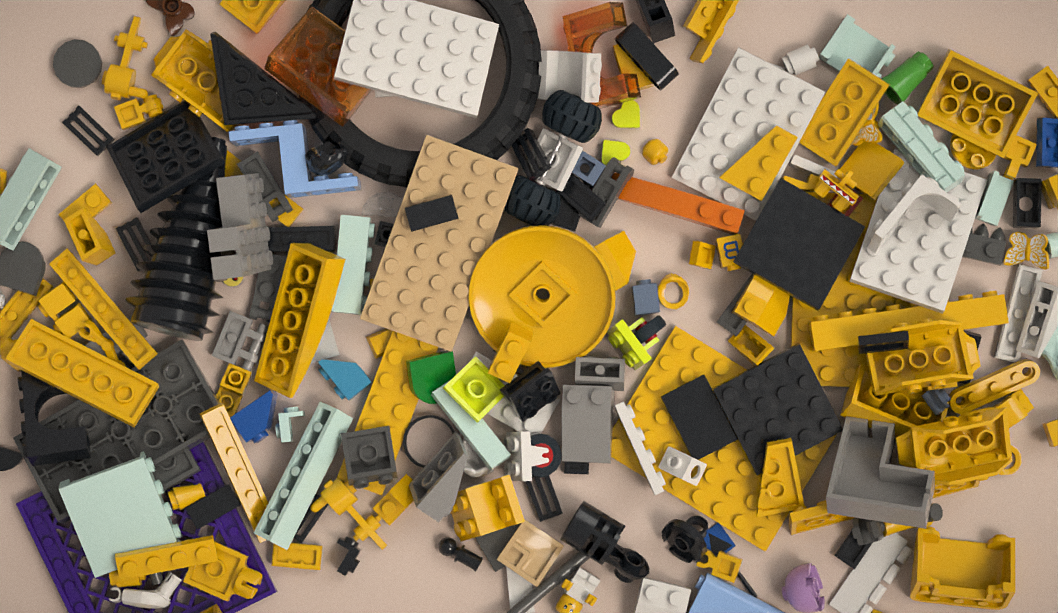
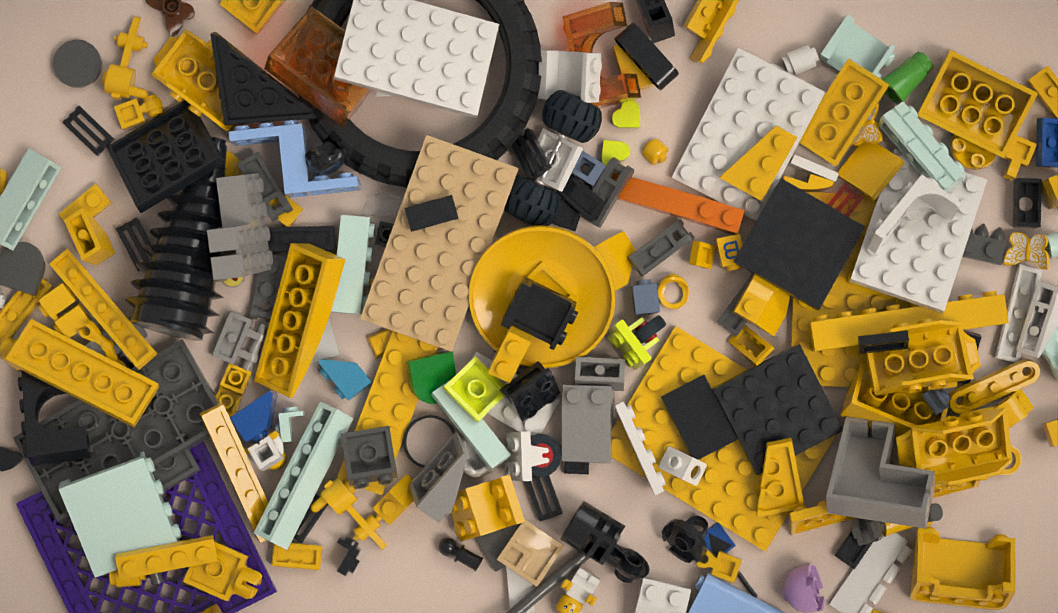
white arm [109,572,182,609] -> none
yellow cone [167,483,205,510] -> none
black tile [186,484,241,530] -> none
yellow hips [814,169,859,212] -> none
light aqua panel [975,171,1014,226] -> none
none -> white piece [244,430,287,471]
none -> black panel [501,276,578,350]
none -> dark grey plate [628,219,695,277]

